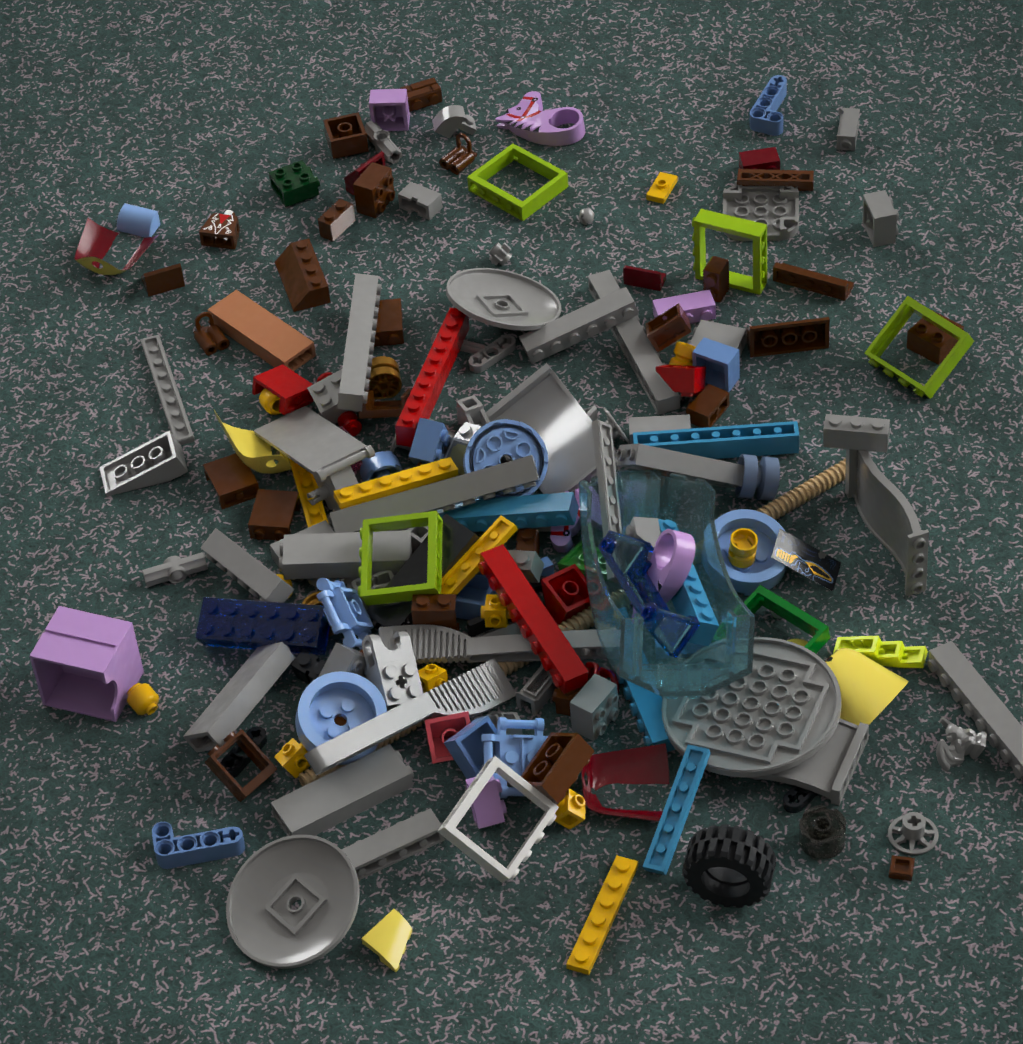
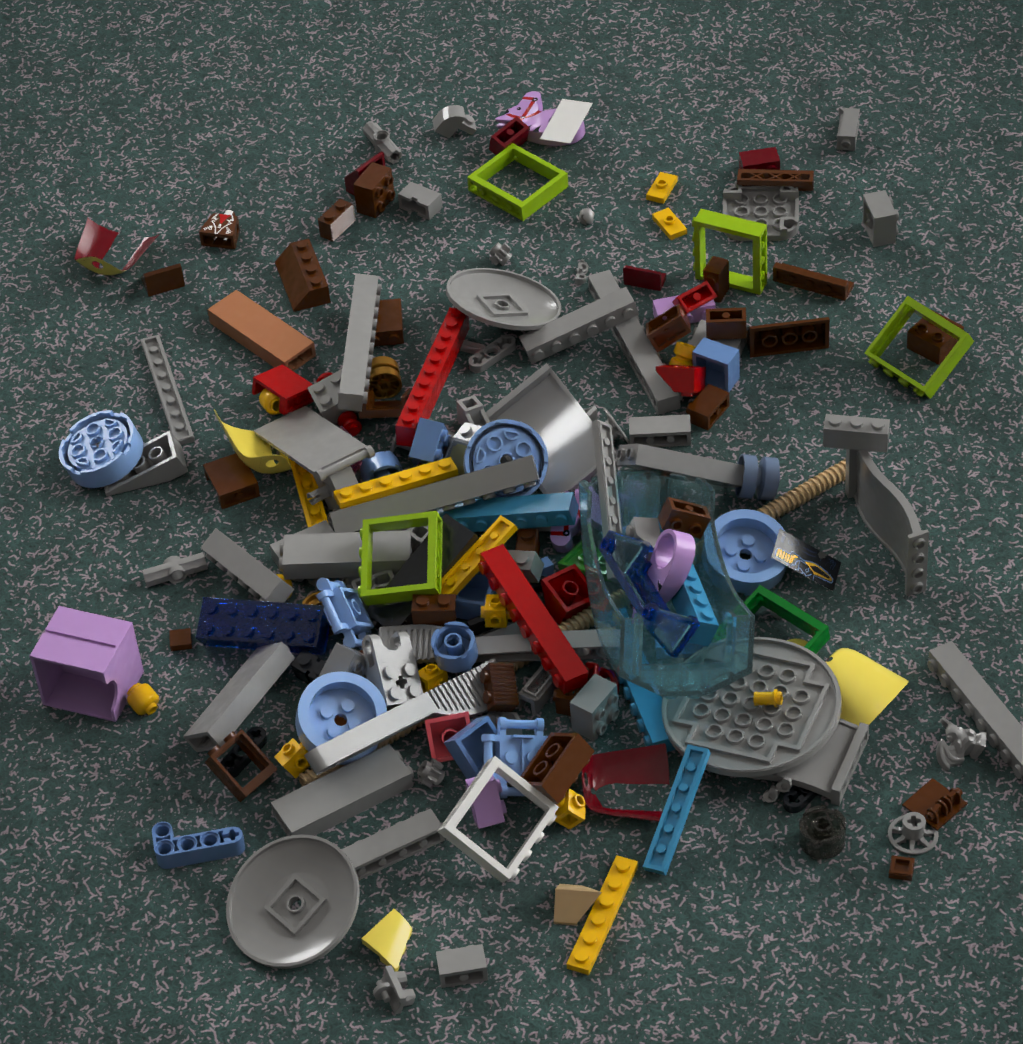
light blue brick [117,203,160,237] -> none
reddish brown piece [193,312,230,356] -> none
reddish brown panel [248,489,301,541] -> none
dark green brick [268,160,320,207] -> none
reddish brown brick [323,112,369,159] -> none
lavender brick [369,89,410,131] -> none
reddish brown brick [400,77,442,112] -> none
reddish brown piece [439,133,477,175] -> none
dark azure brick [633,421,799,459] -> none
black tyre [682,824,776,908] -> none
yellow wheel [728,528,758,568] -> none
medium blue beam [750,75,787,136] -> none
neon yellow slope [833,636,928,668] -> none
none -> light blue brick [59,410,143,488]
none -> reddish brown tile [169,628,192,651]
none -> light grey hips [373,965,416,1014]
none -> light grey gear [417,758,445,788]
none -> medium blue brick [431,621,478,673]
none -> light grey brick [436,944,488,988]
none -> reddish brown brick [480,663,519,712]
none -> dark red brick [489,116,530,155]
none -> white sticker [540,99,593,144]
none -> tan slope [554,884,602,926]
none -> light grey piece [575,259,589,285]
none -> yellow plate [652,207,687,240]
none -> reddish brown brick [658,497,711,539]
none -> red slope [672,280,718,314]
none -> reddish brown brick [706,307,747,340]
none -> yellow pin [753,689,783,707]
none -> light grey piece [762,777,792,803]
none -> reddish brown hinge [902,778,968,831]

